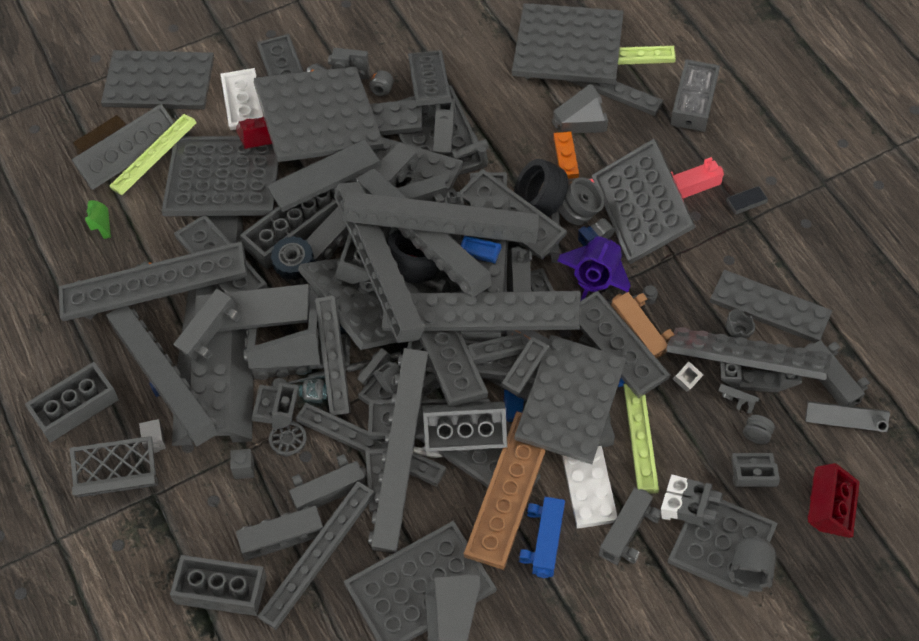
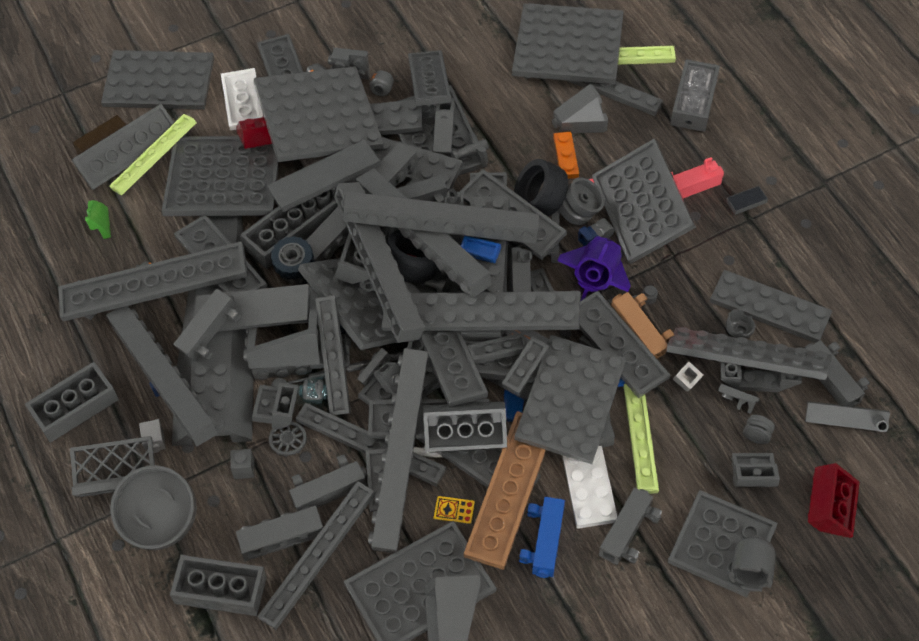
dark grey hips [661,475,723,527] -> none
none -> dark grey piece [110,465,197,550]
none -> yellow sticker [434,496,475,524]

